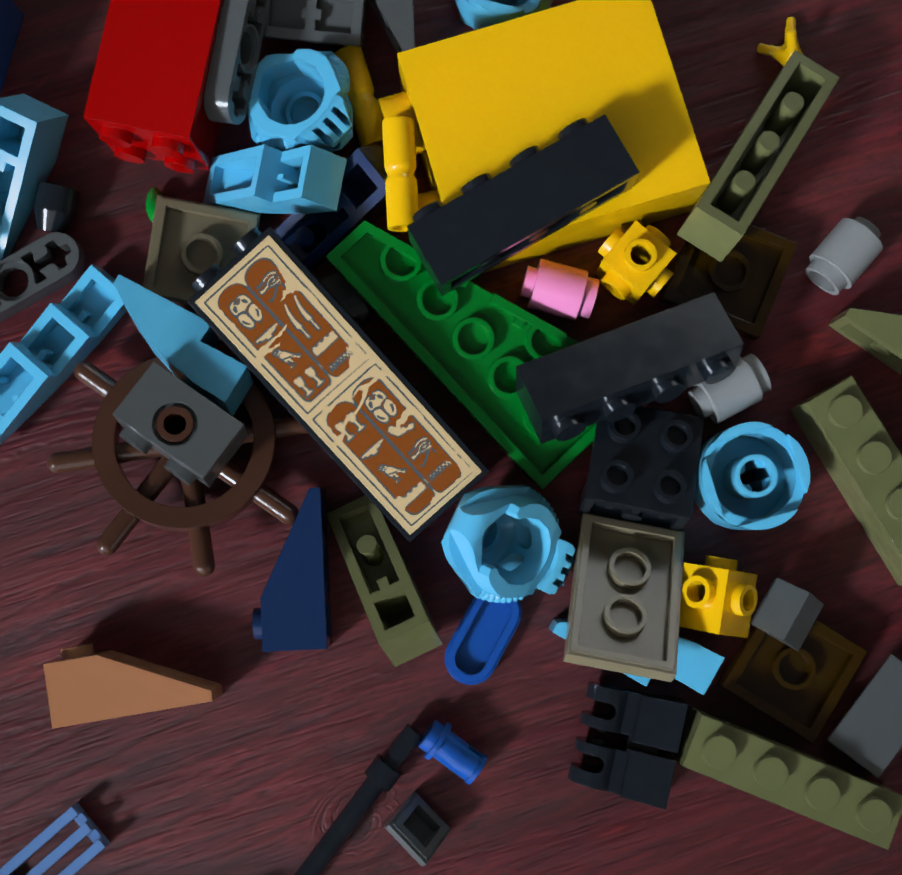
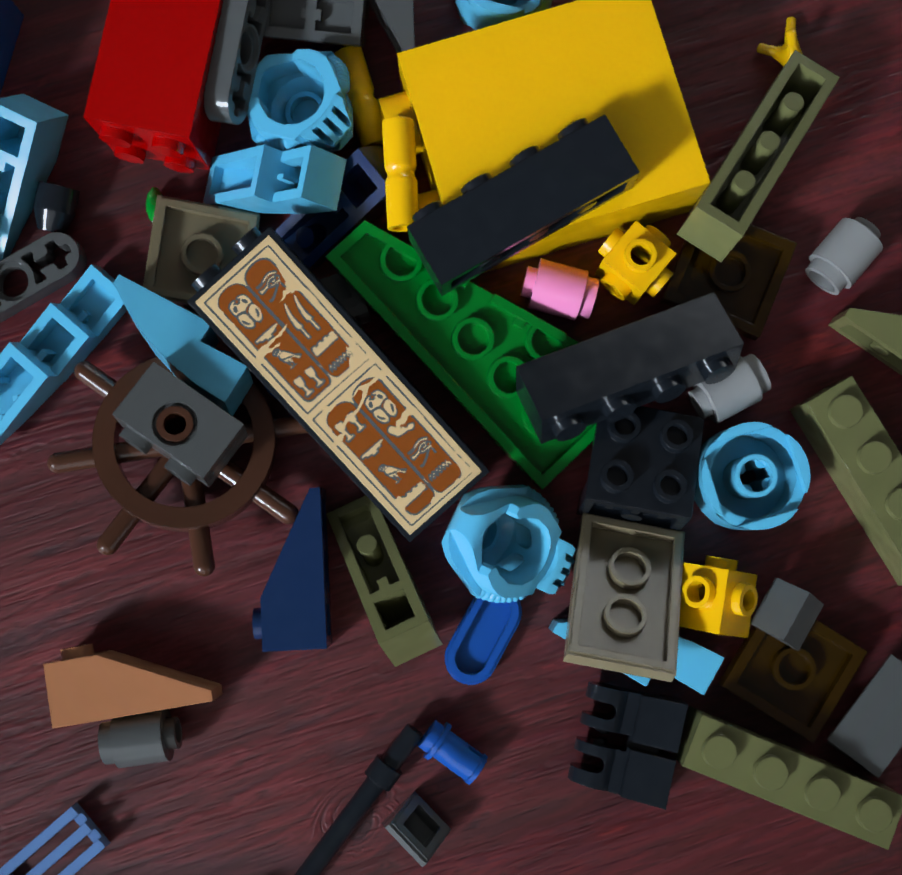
none -> dark grey brick [98,709,182,768]

